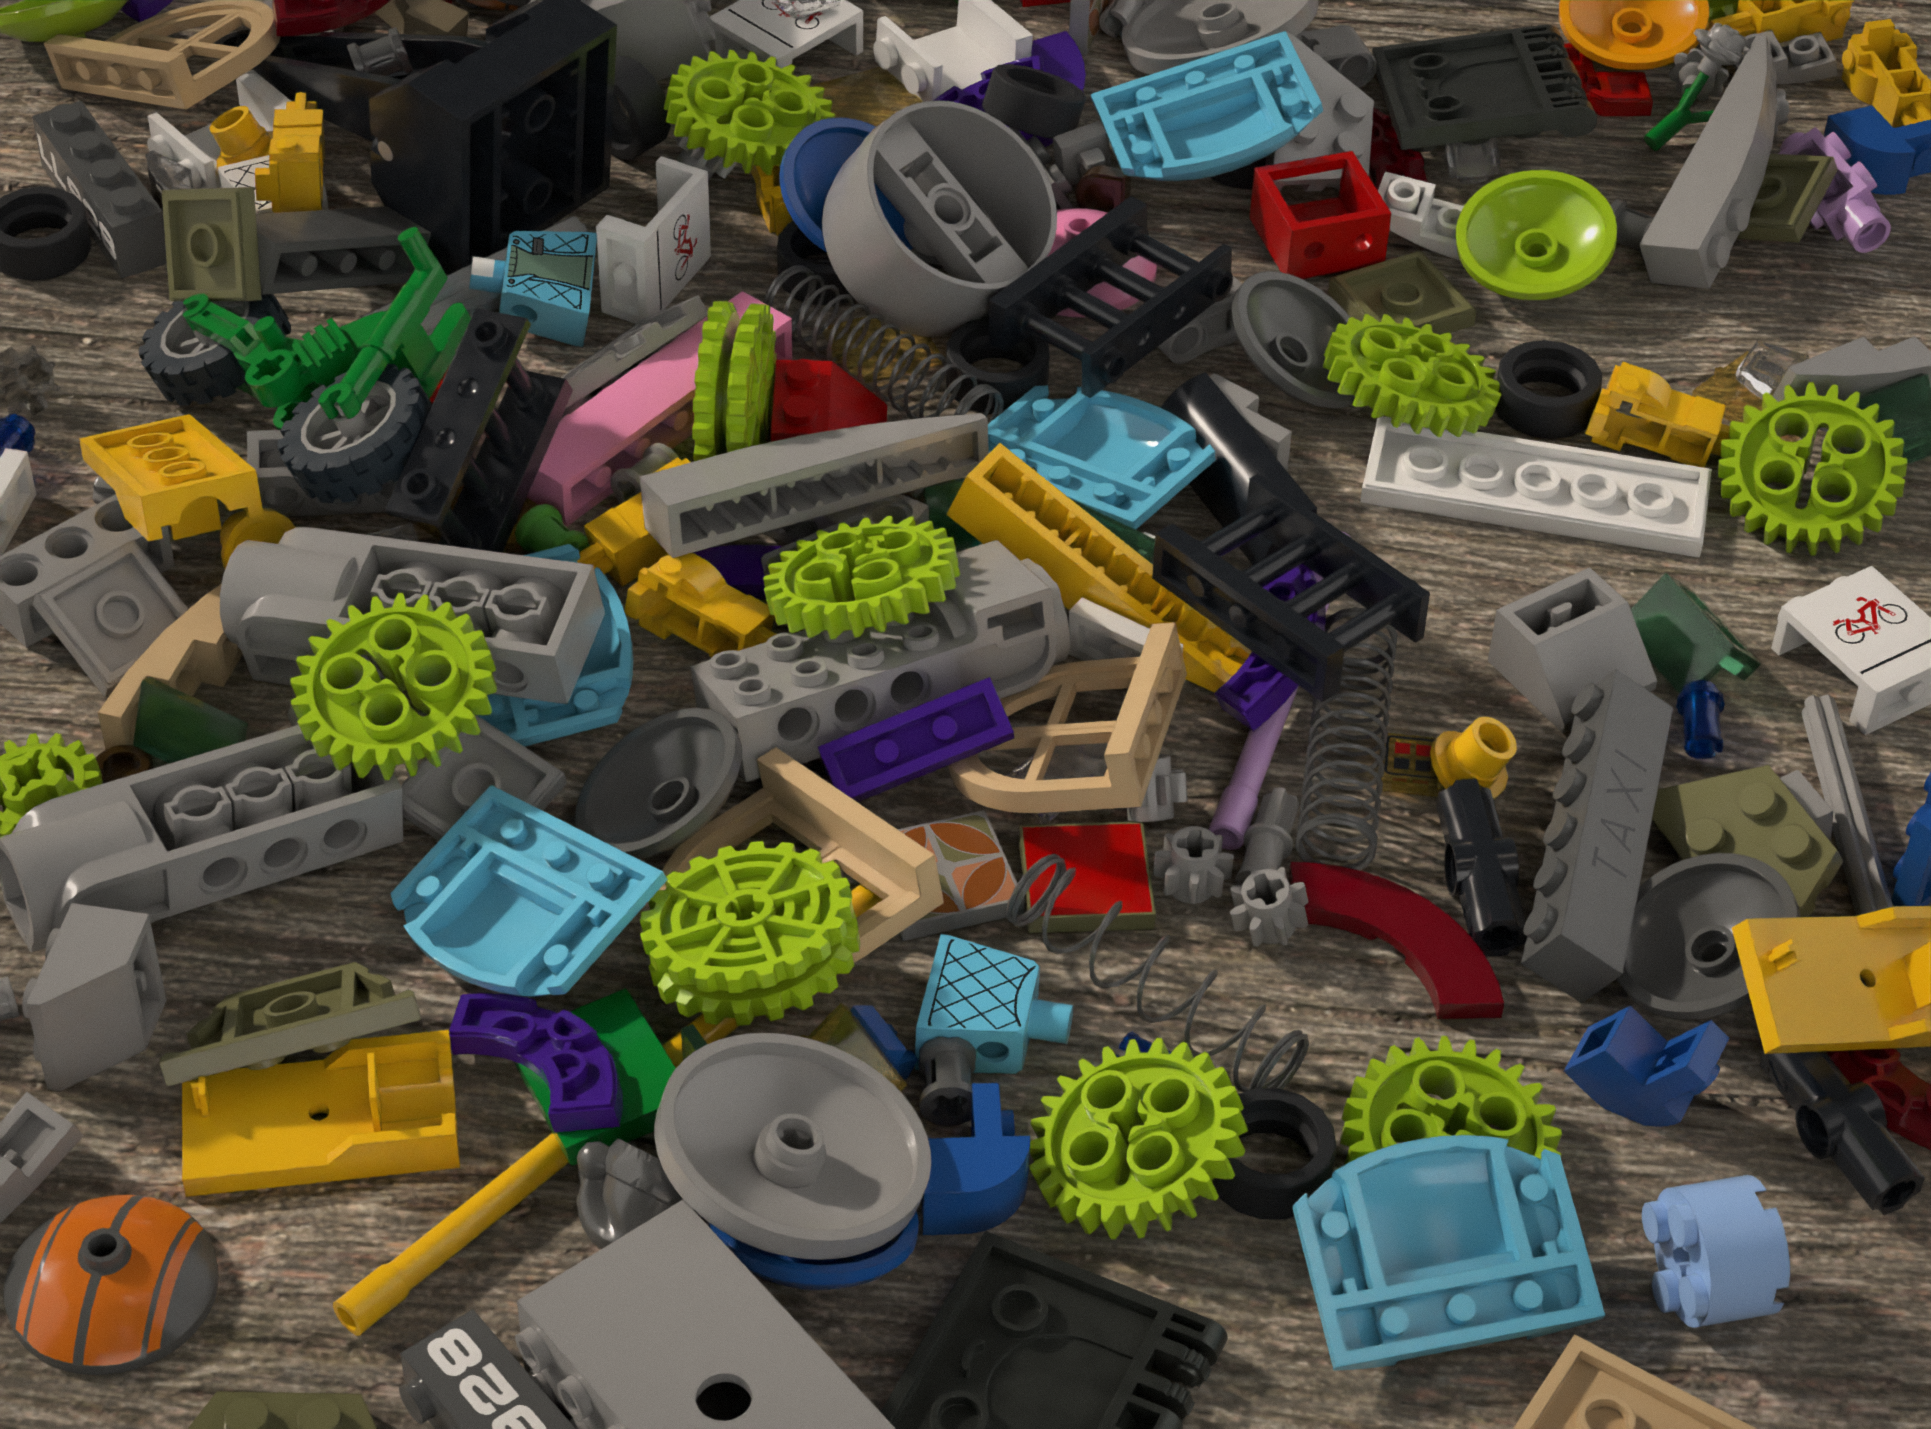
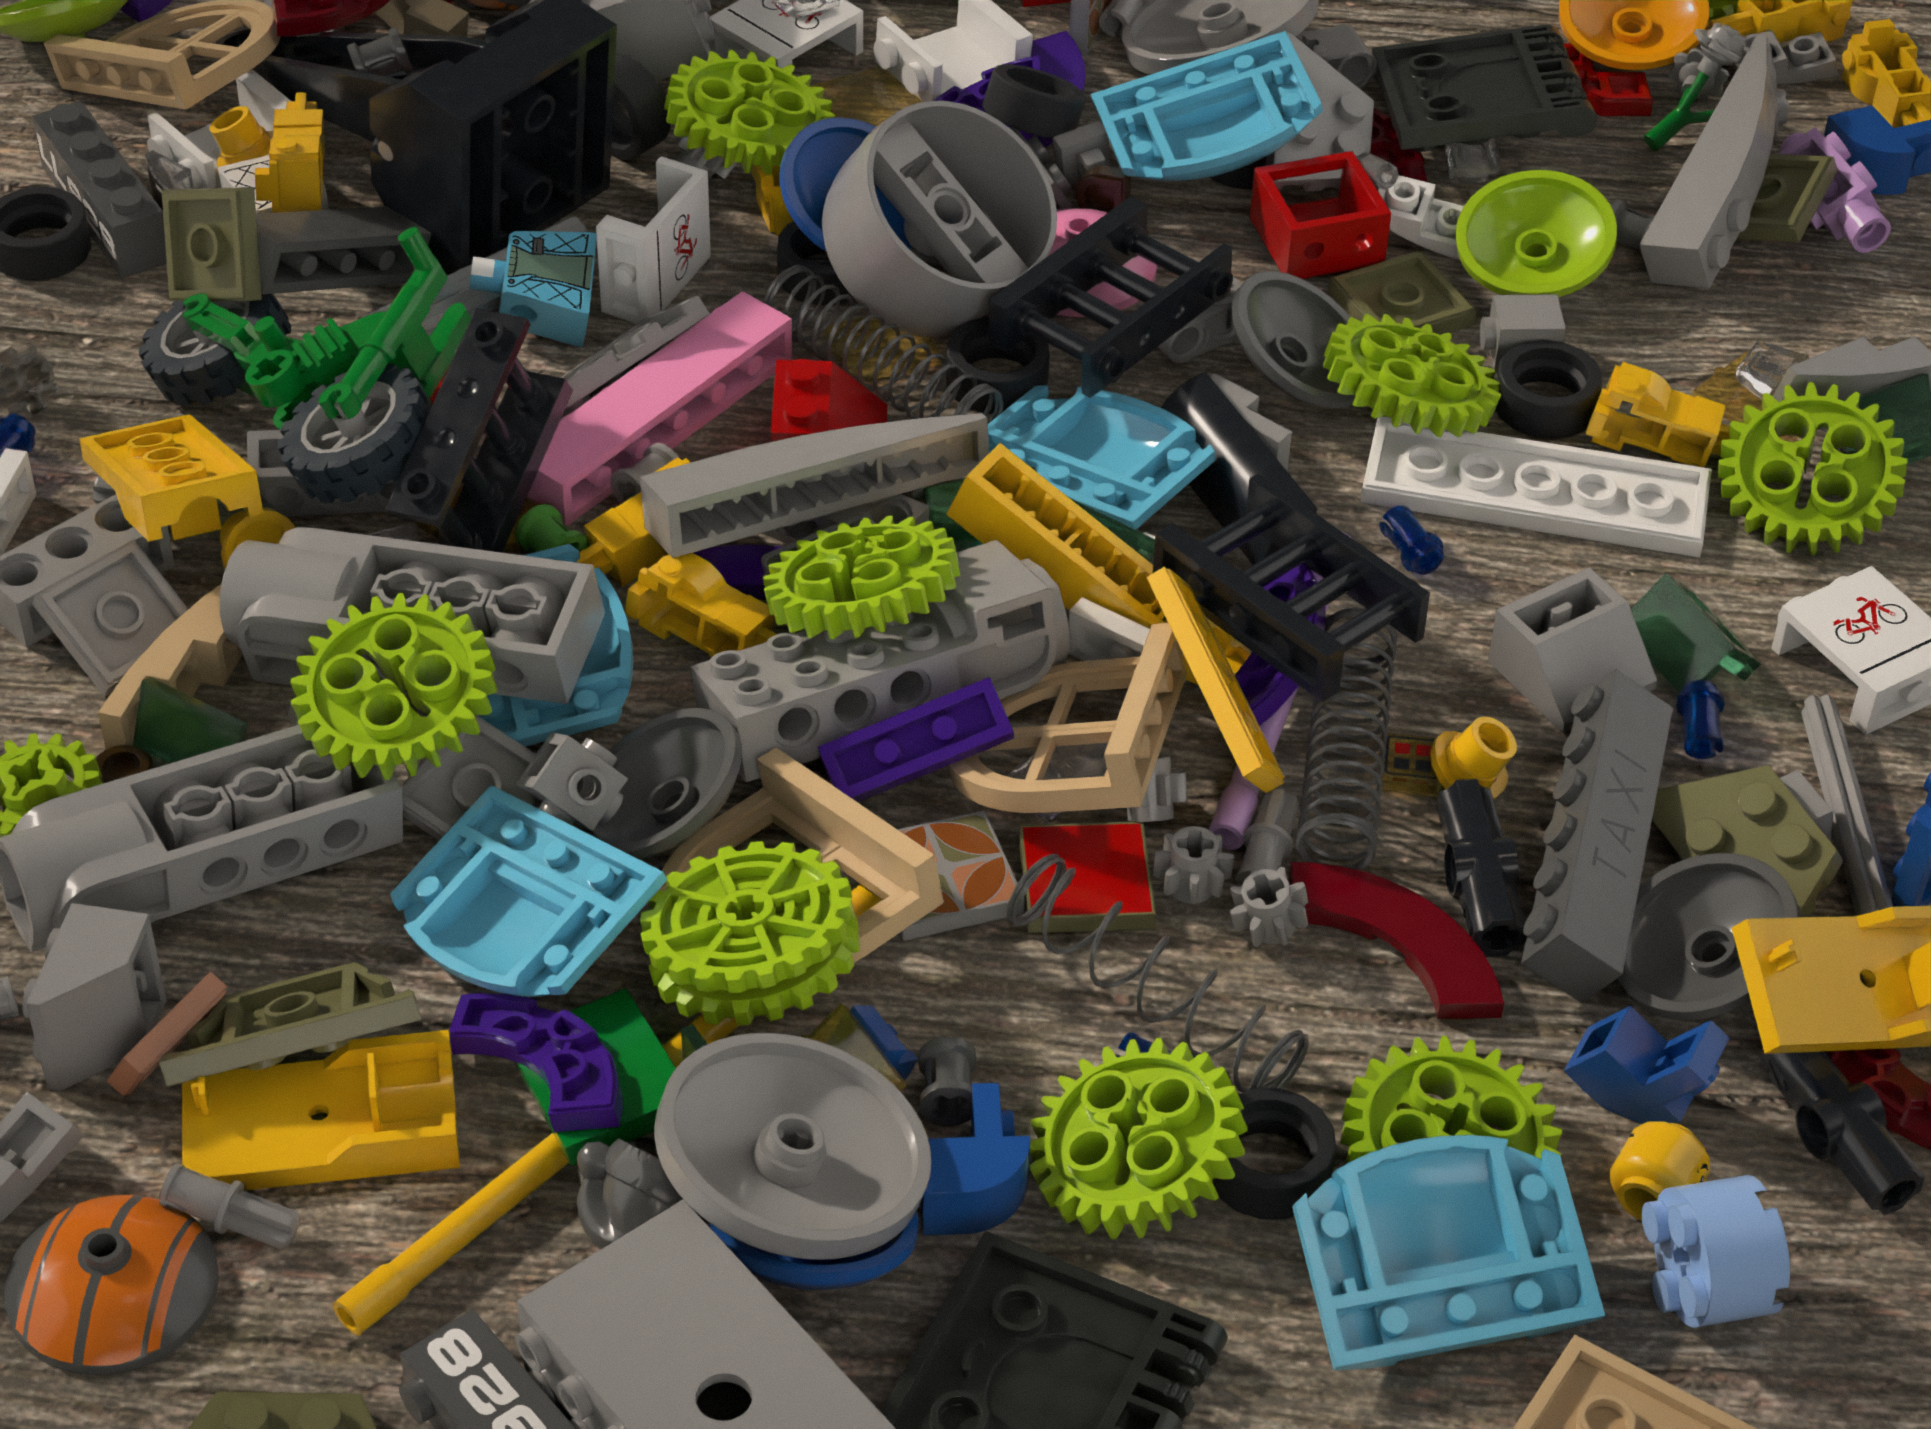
lime piece [692,301,777,462] -> none
medium azure torso [915,934,1073,1074] -> none
none -> nougat tile [106,971,228,1097]
none -> light grey axle [159,1163,300,1249]
none -> light grey brick [516,732,628,831]
none -> yellow tile [1146,567,1285,794]
none -> clear arm [1357,152,1398,190]
none -> clear blue pin [1379,505,1444,575]
none -> light grey brick [1480,294,1566,372]
none -> yellow head [1610,1121,1710,1221]

